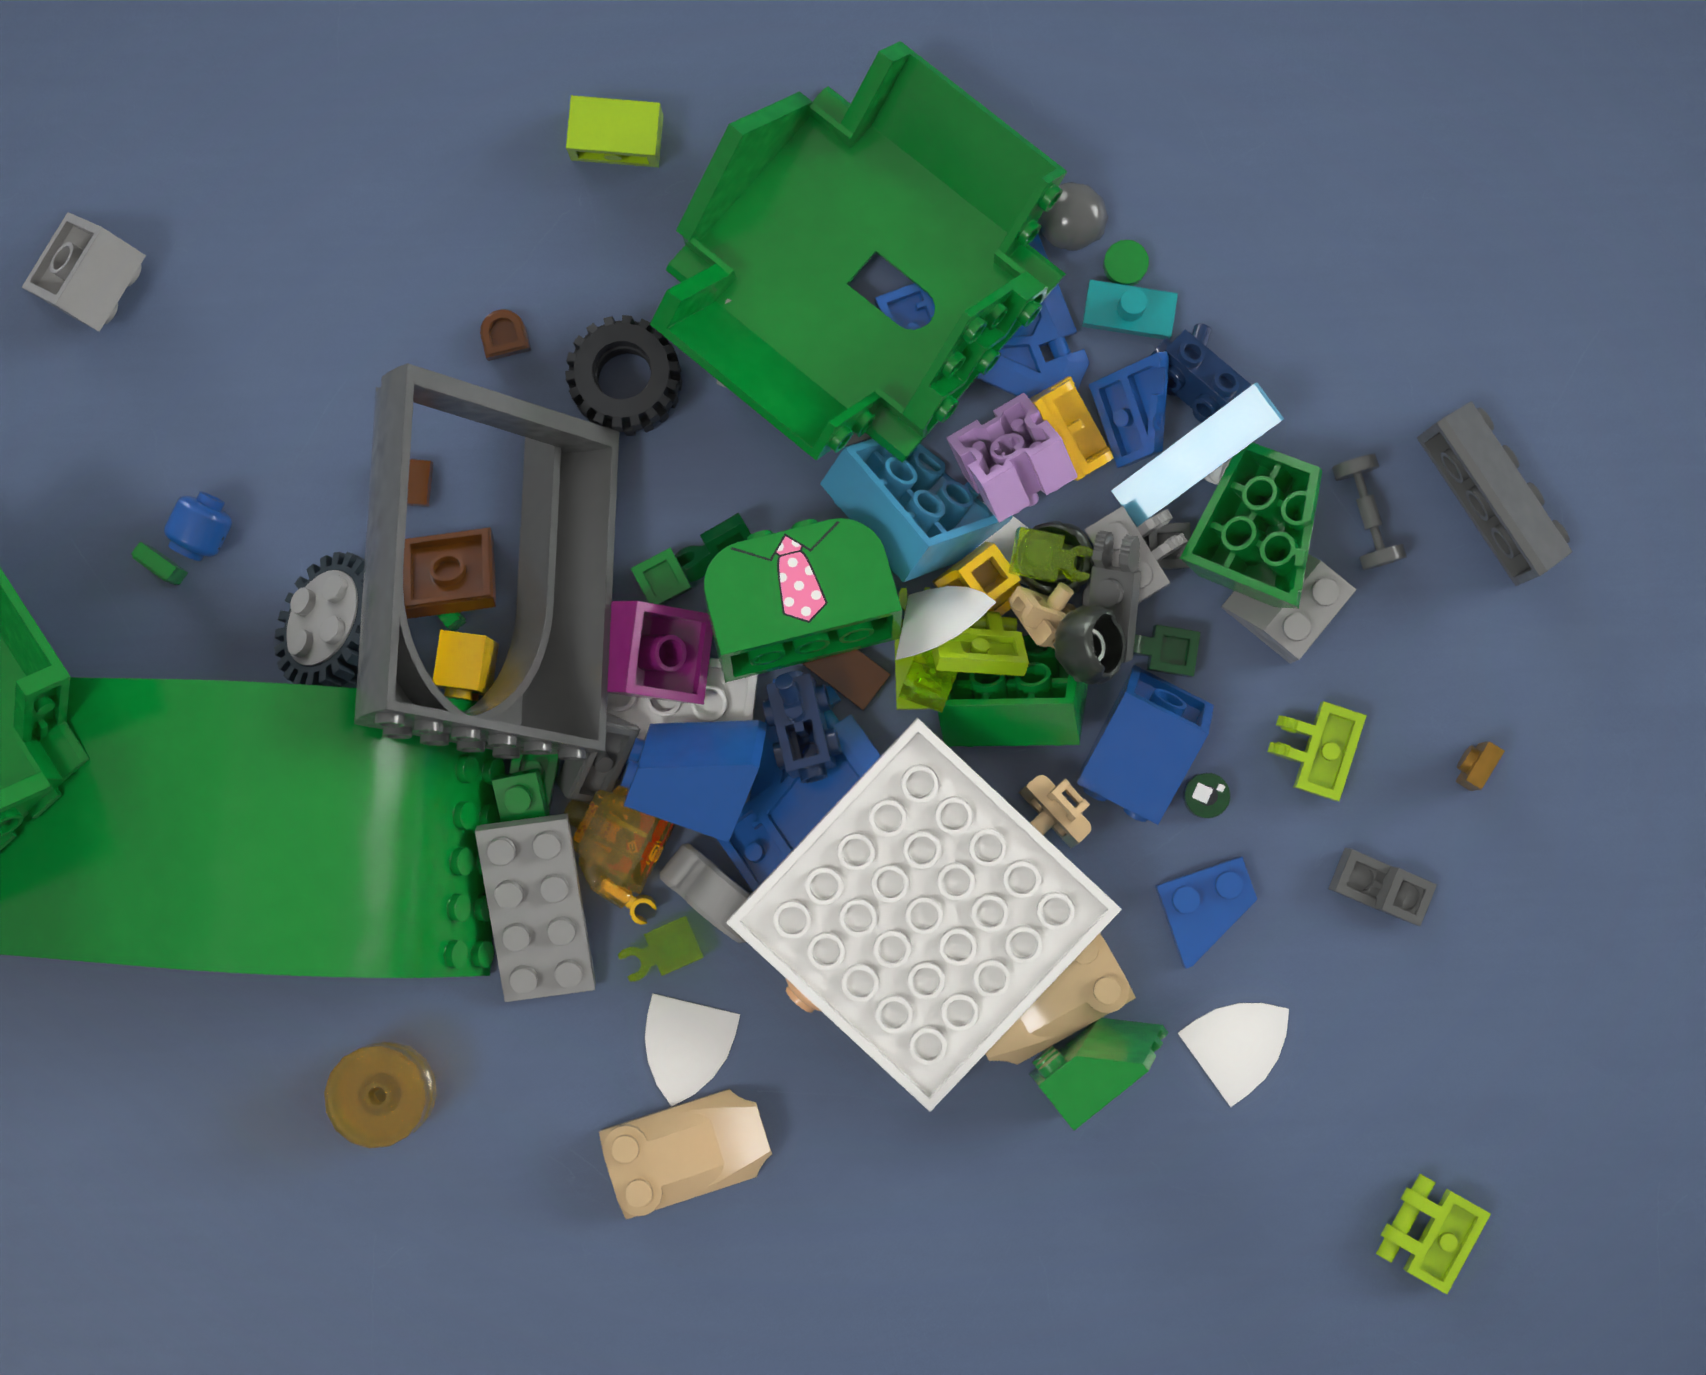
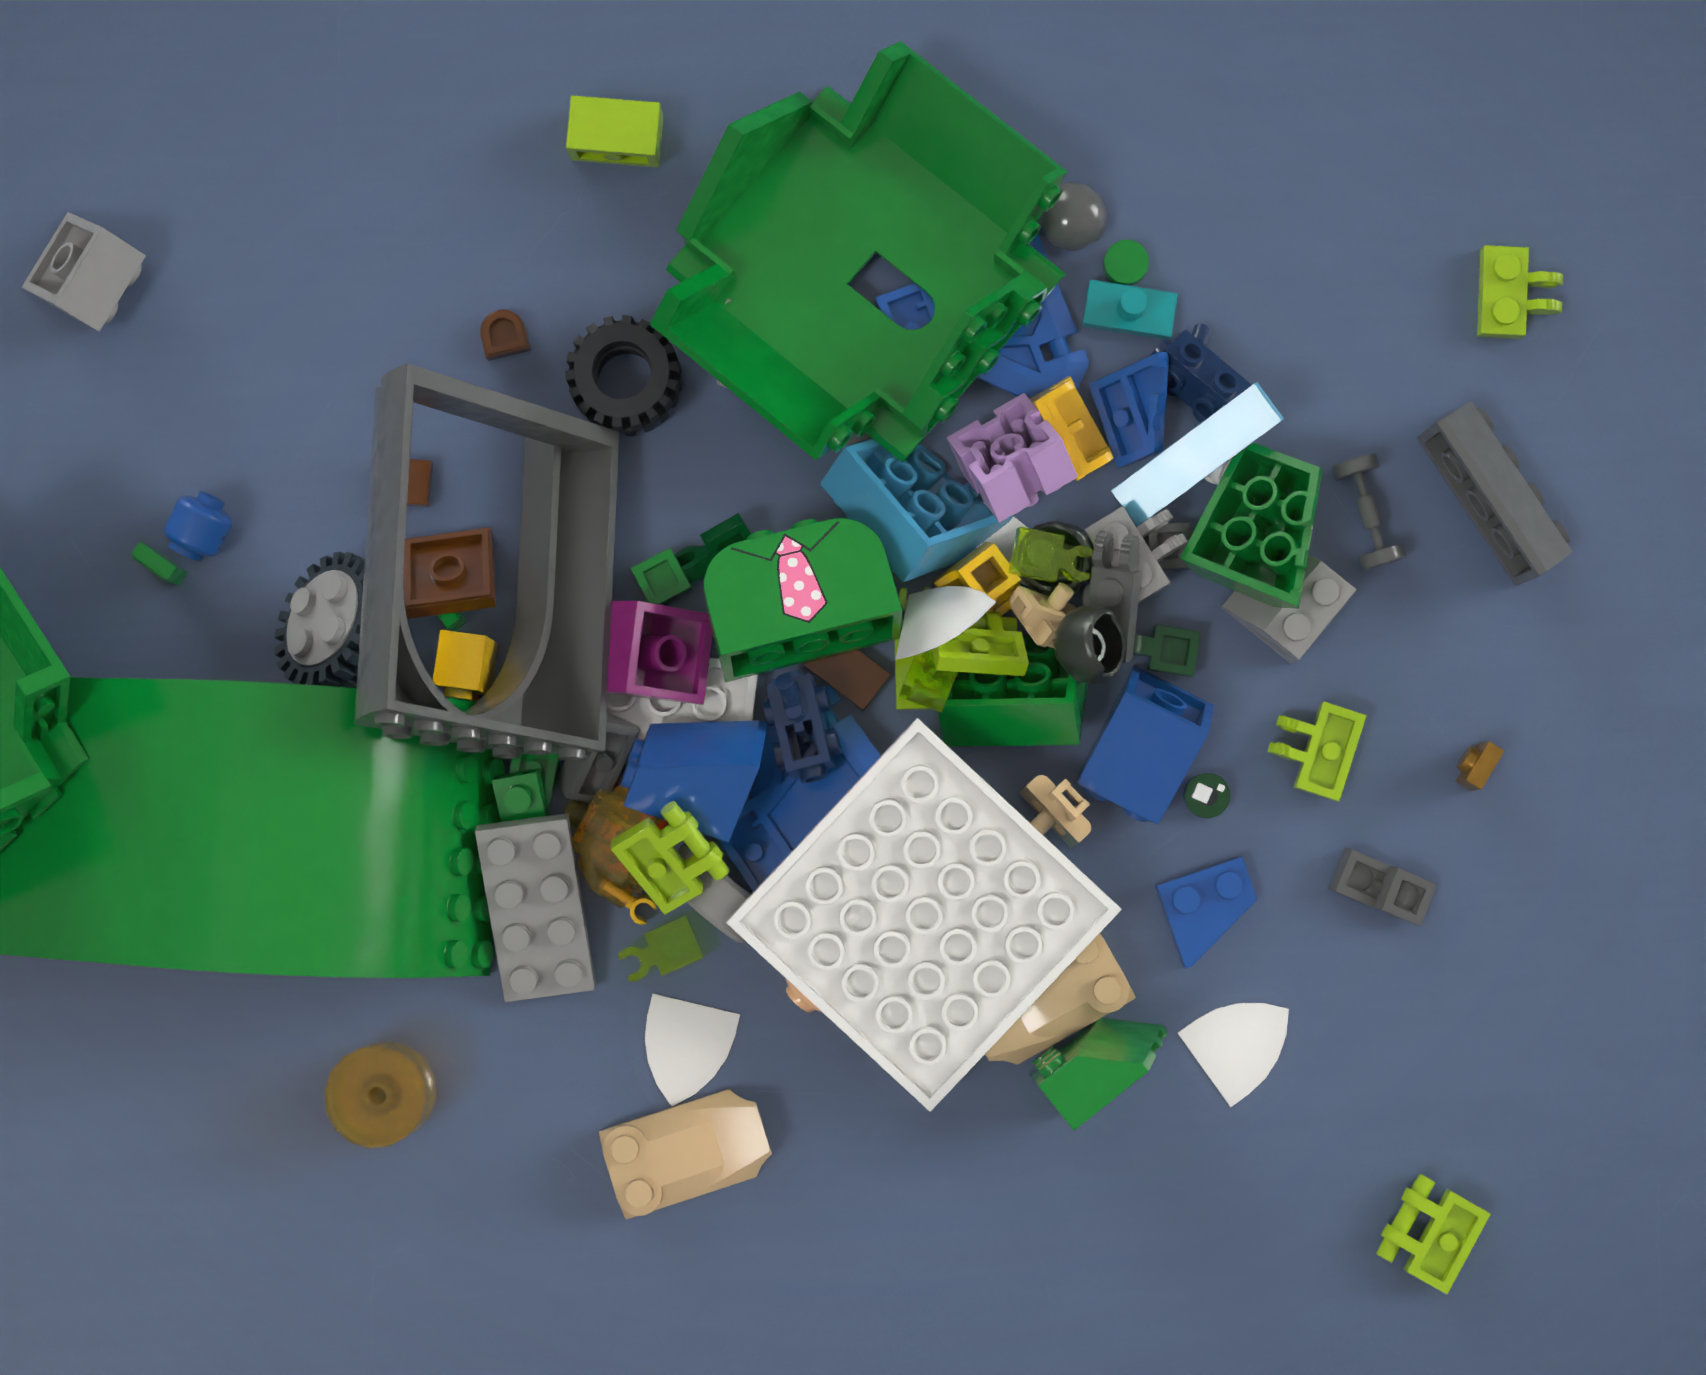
none -> lime plate [610,801,730,915]
none -> lime hinge [1477,245,1563,339]

